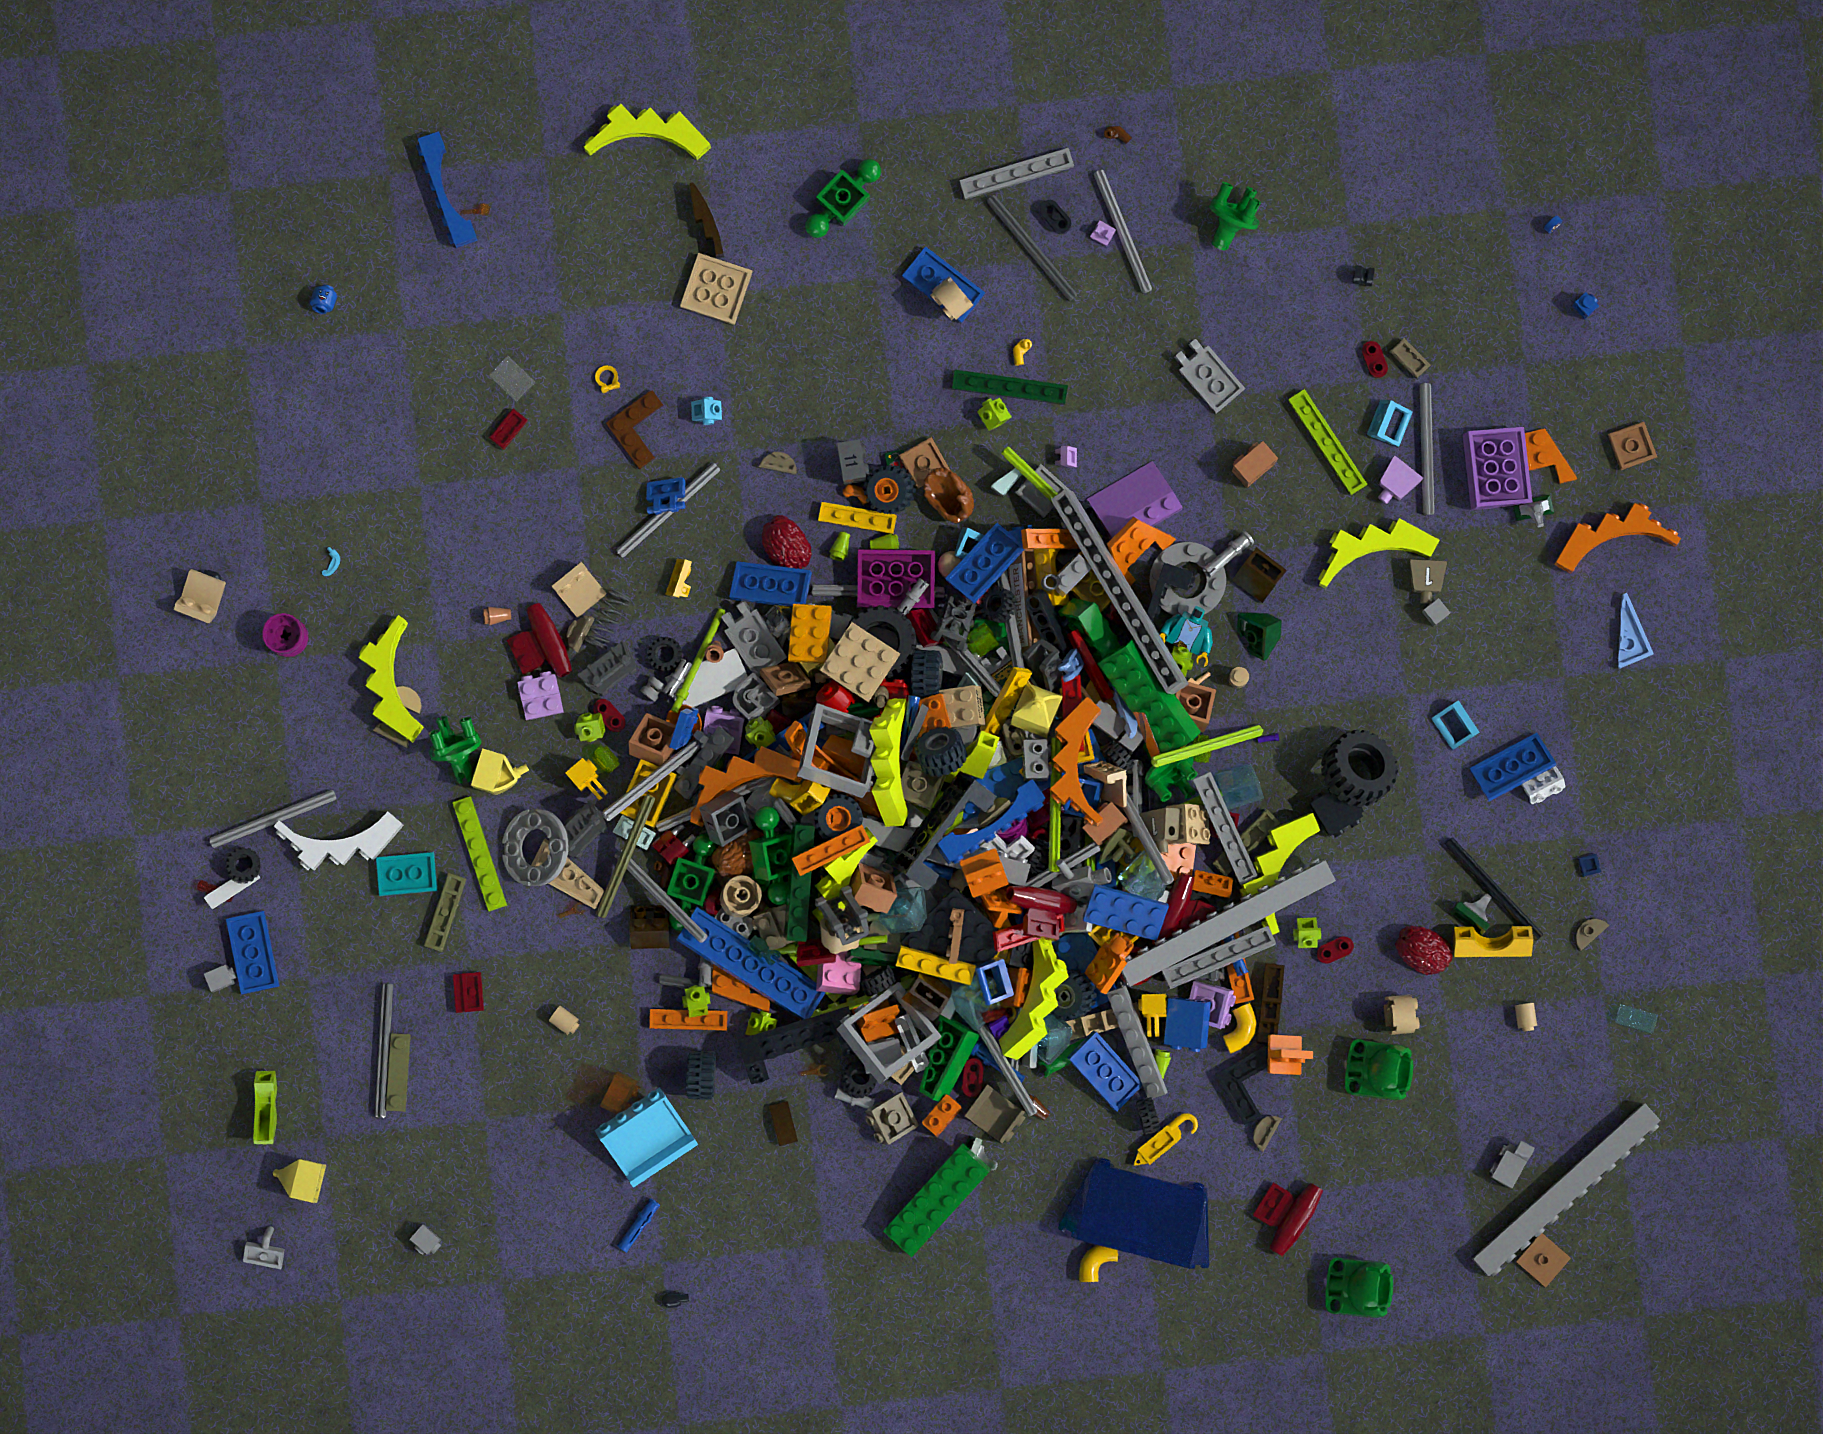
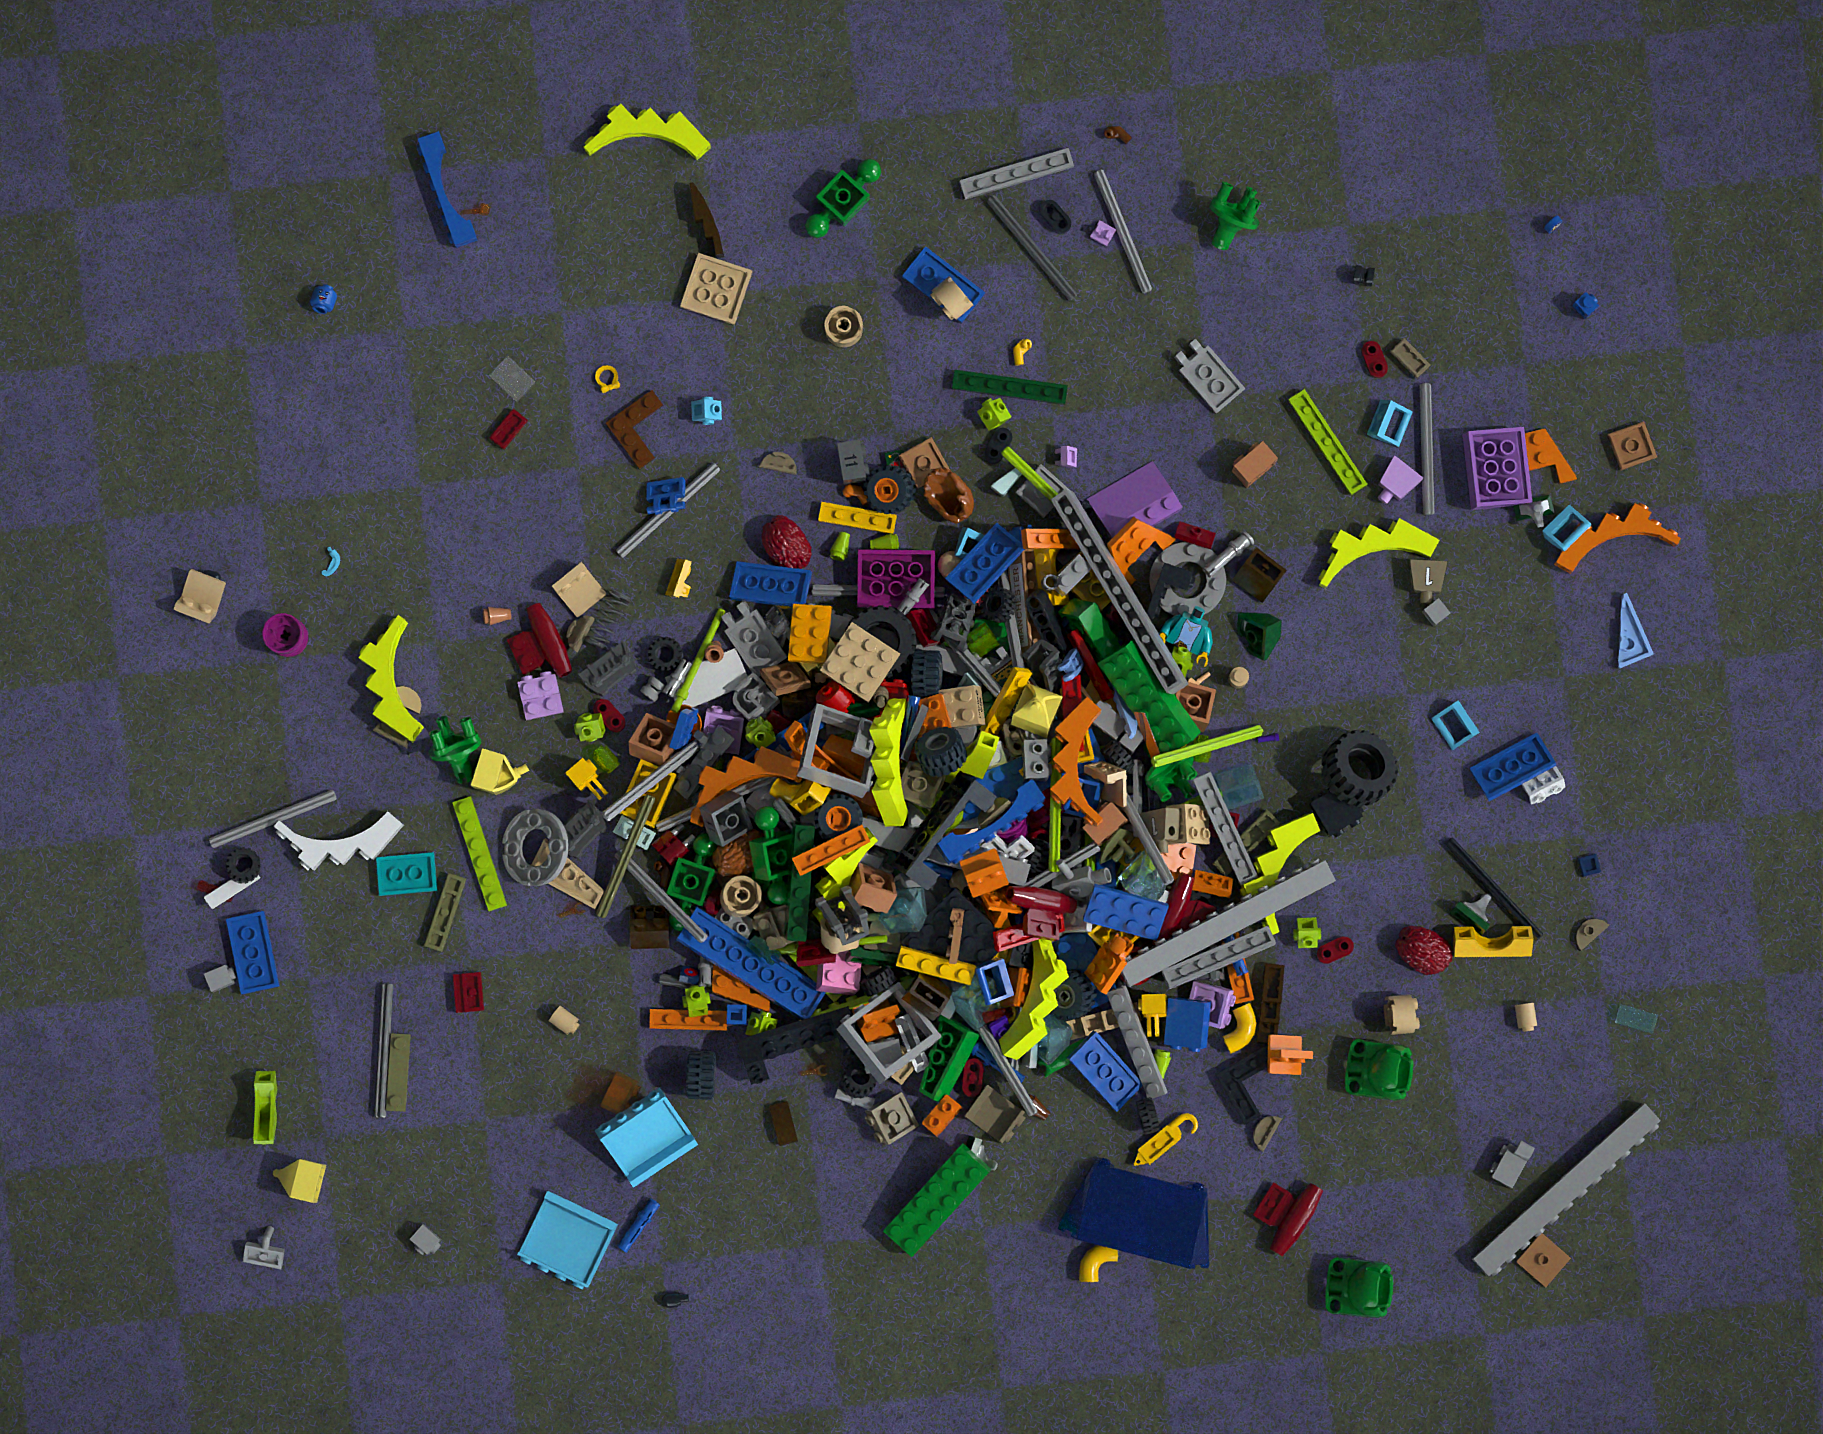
none -> medium azure panel [517,1191,618,1290]
none -> dark blue tile [679,965,700,985]
none -> blue brick [727,1004,747,1025]
none -> tan brick [825,306,863,347]
none -> black plate [984,428,1013,464]
none -> dark red plate [1174,521,1216,550]
none -> medium azure tile [1542,505,1591,551]

